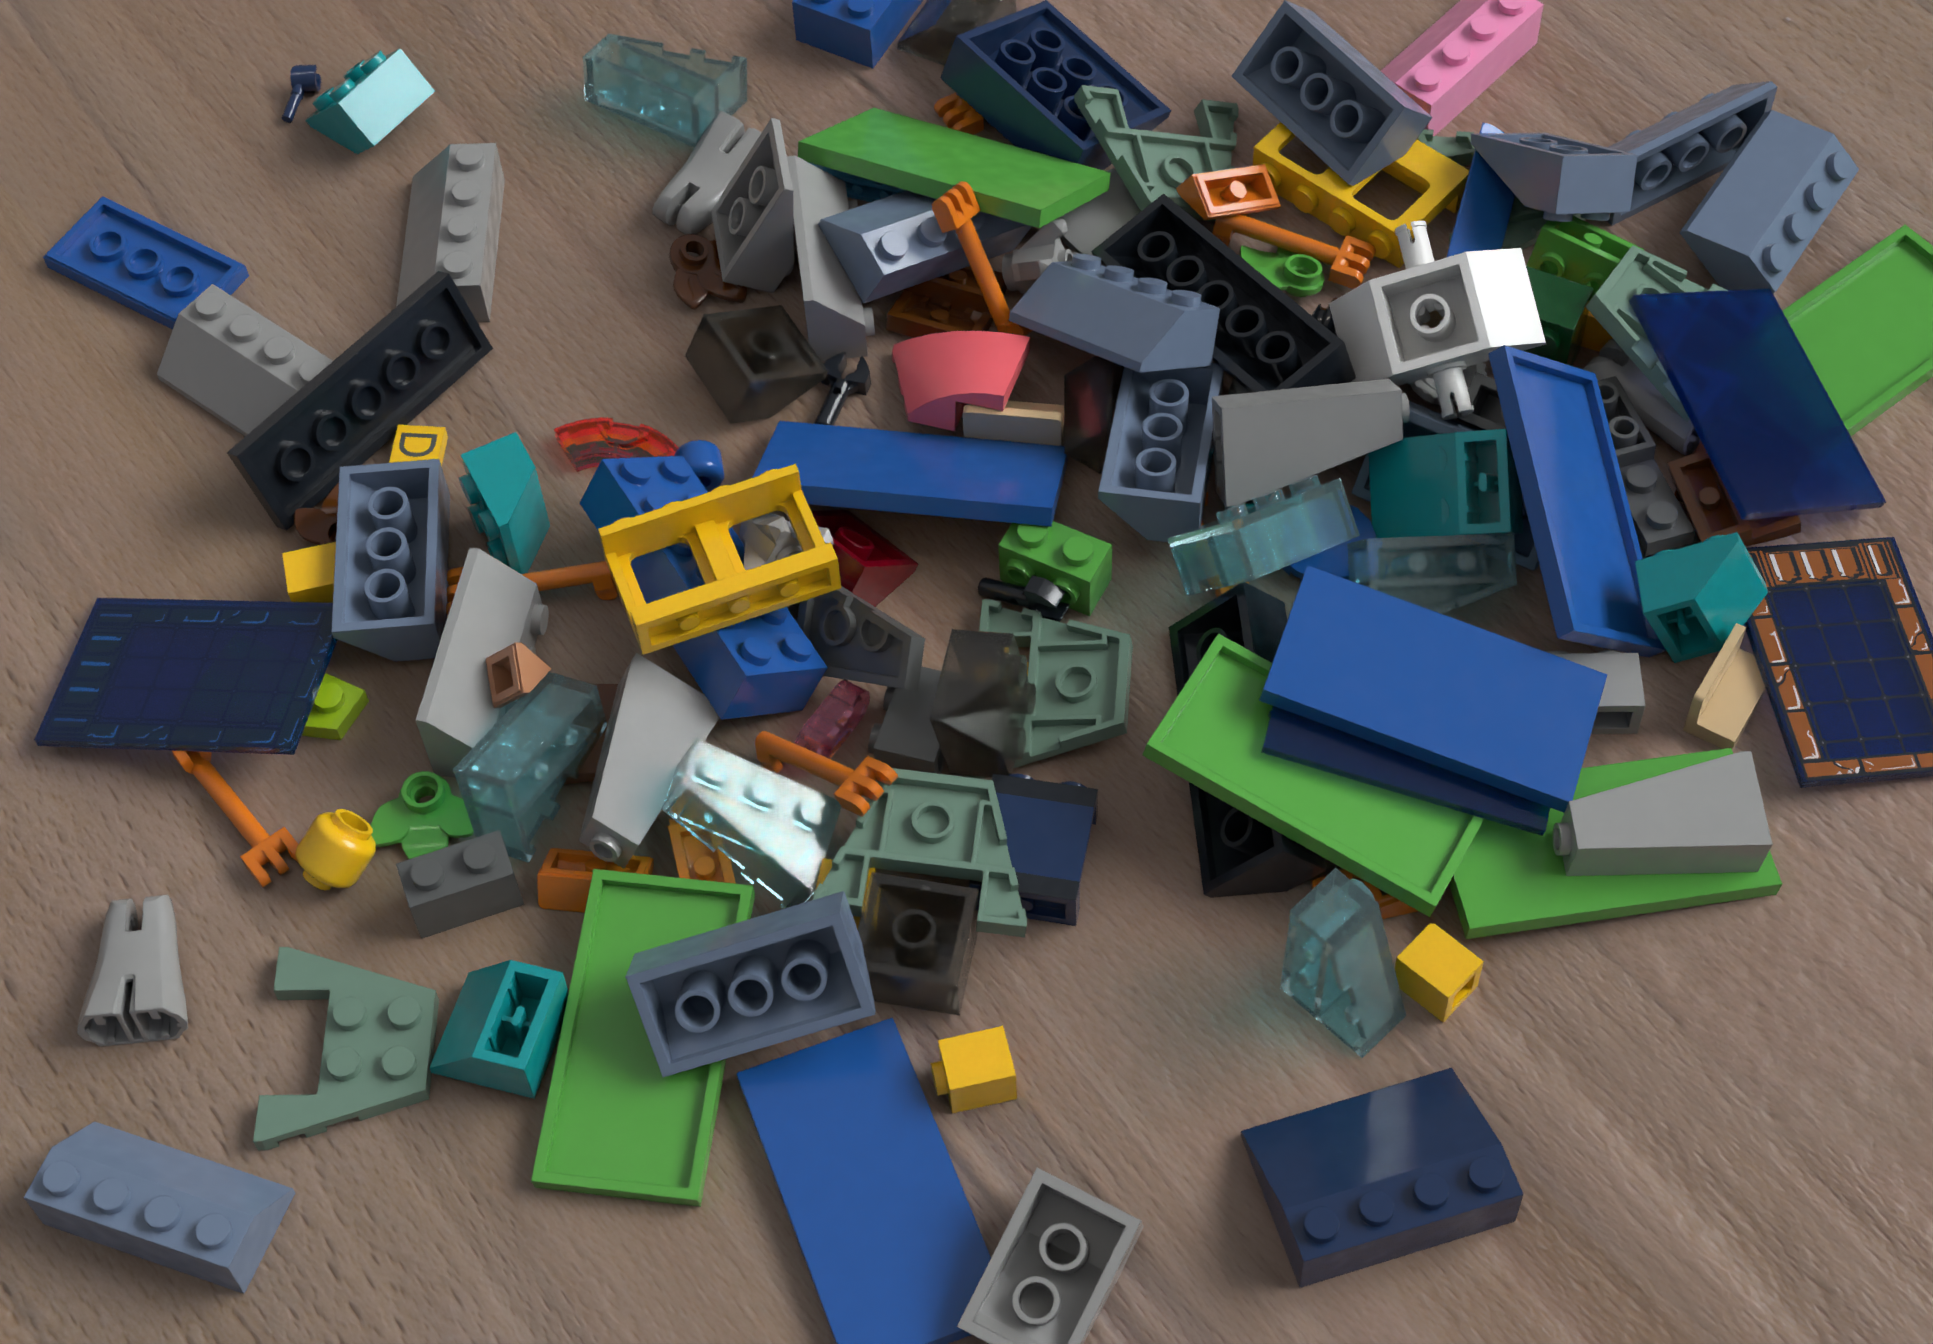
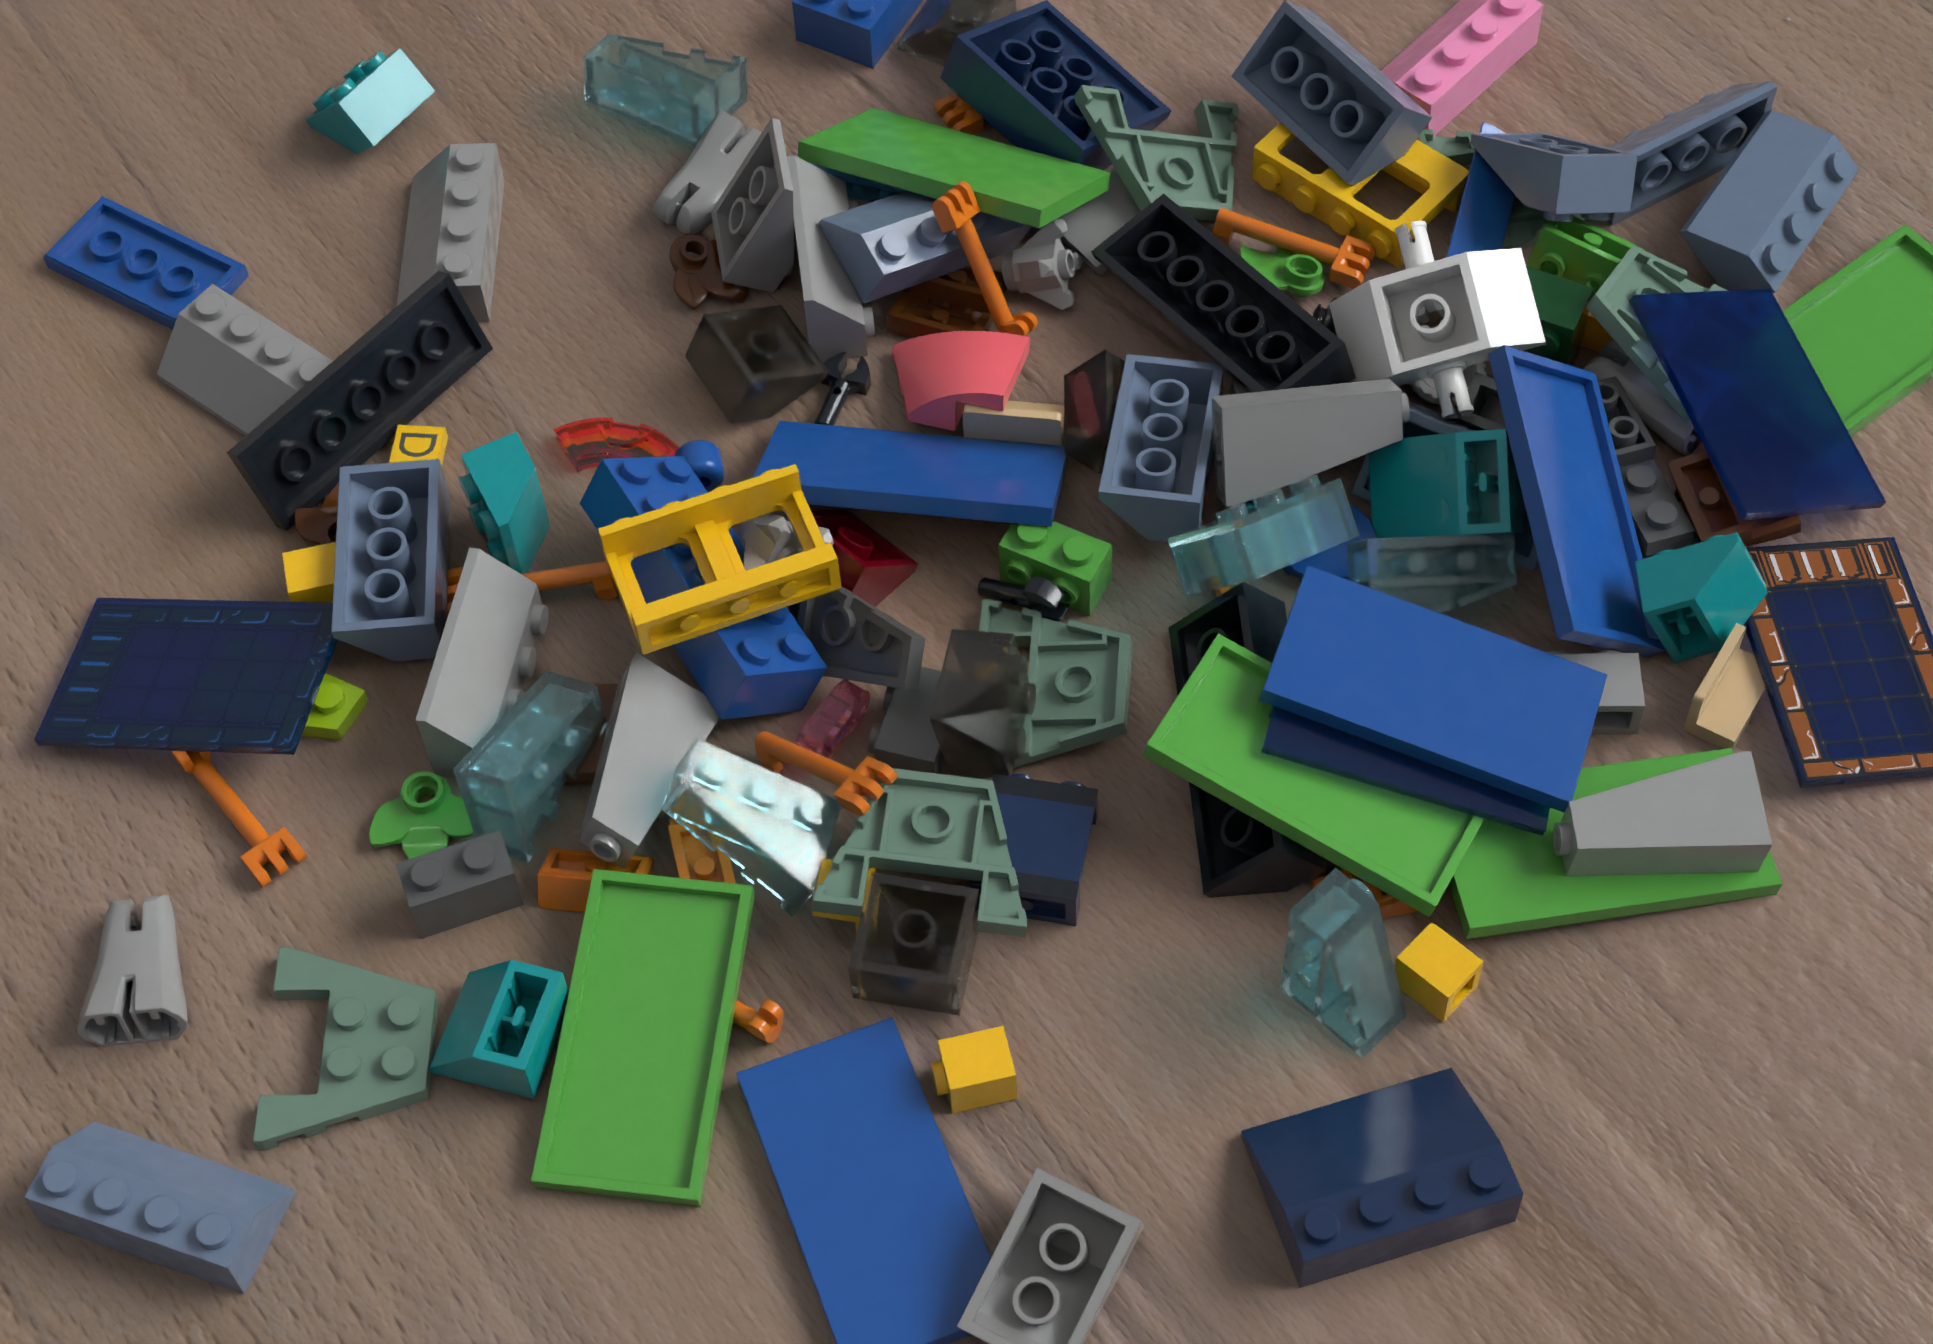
dark blue hand [281,65,321,123] -> none
yellow head [296,809,376,891] -> none
nougat slope [486,642,552,708] -> none
sand blue slope [626,891,876,1077] -> none
sand blue slope [1009,254,1220,373] -> none
orange slope [1176,164,1281,220] -> none

